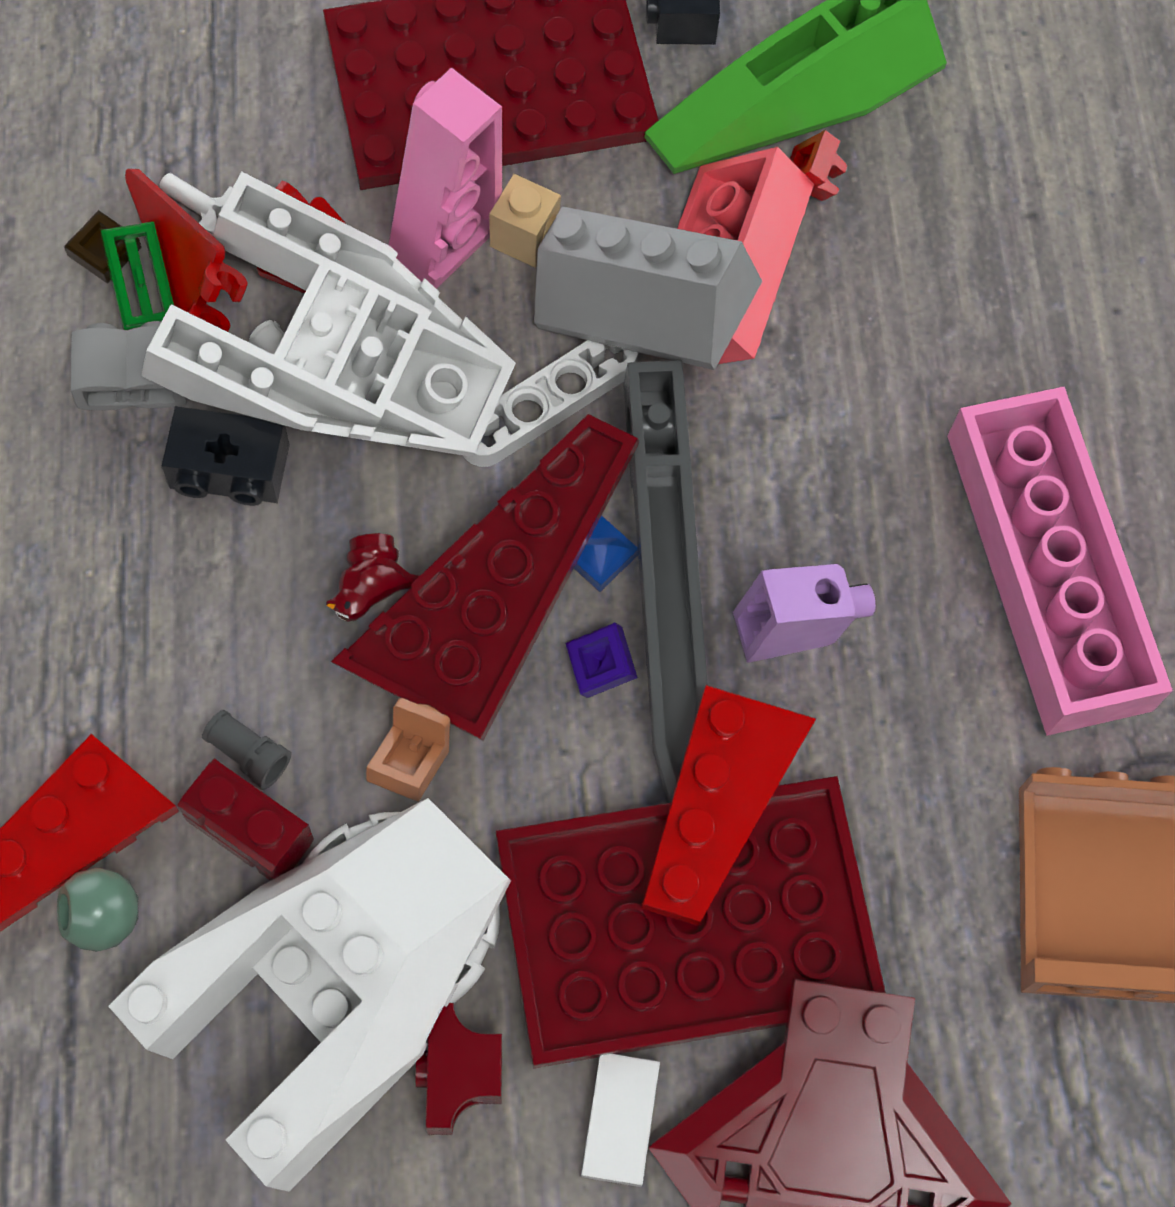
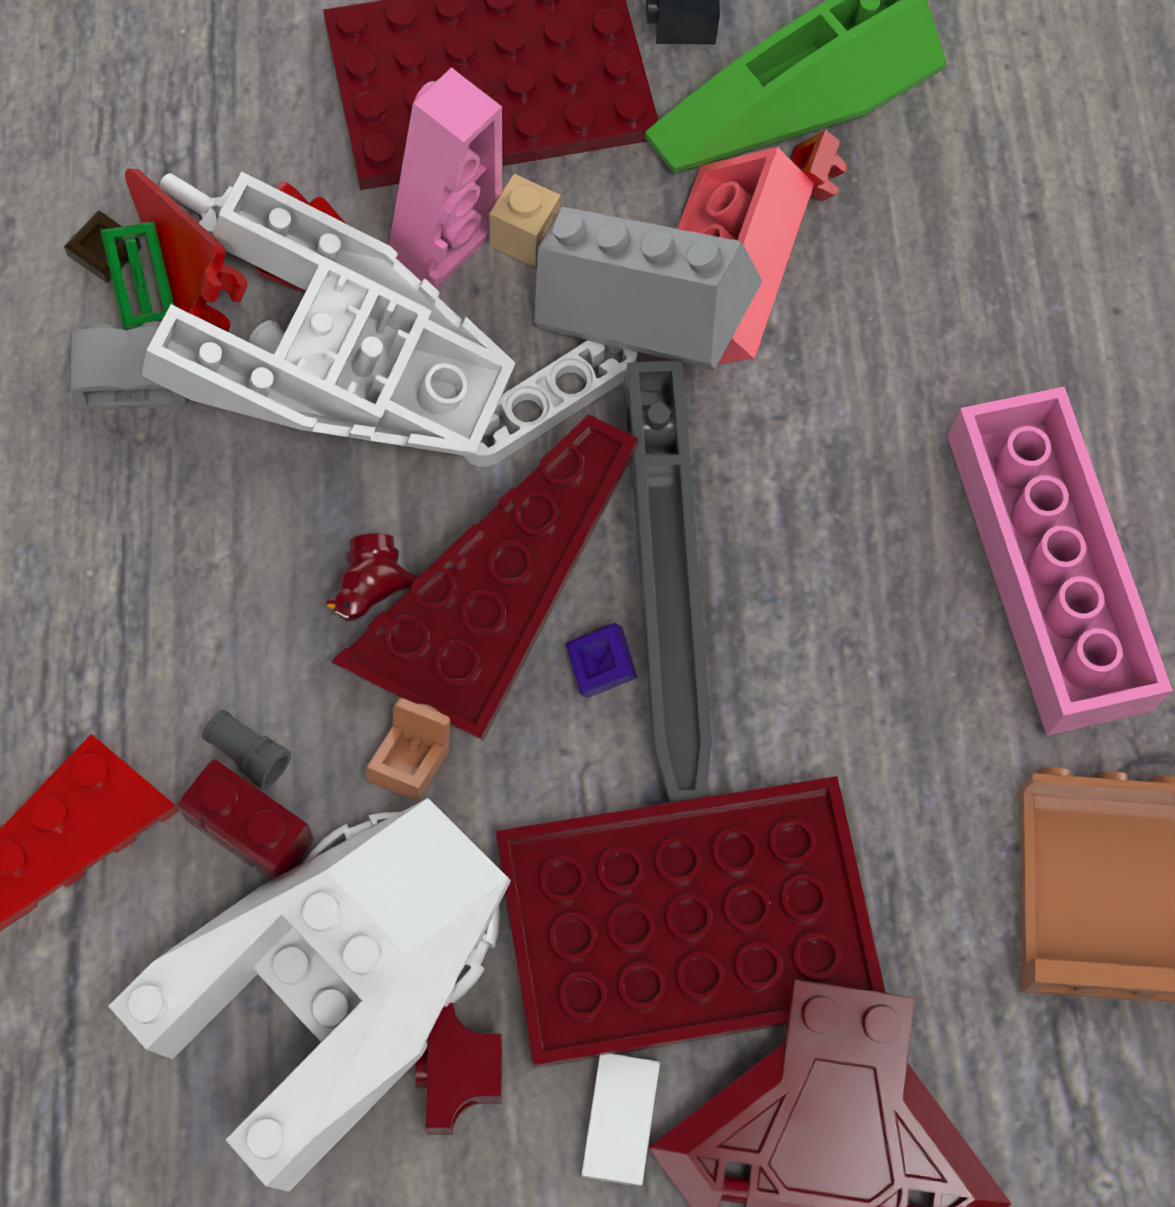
sand green piece [57,868,138,952] -> none
black brick [161,406,290,506] -> none
blue tile [574,516,638,592] -> none
red wing [641,685,816,926] -> none
lavender torso [733,564,876,663] -> none

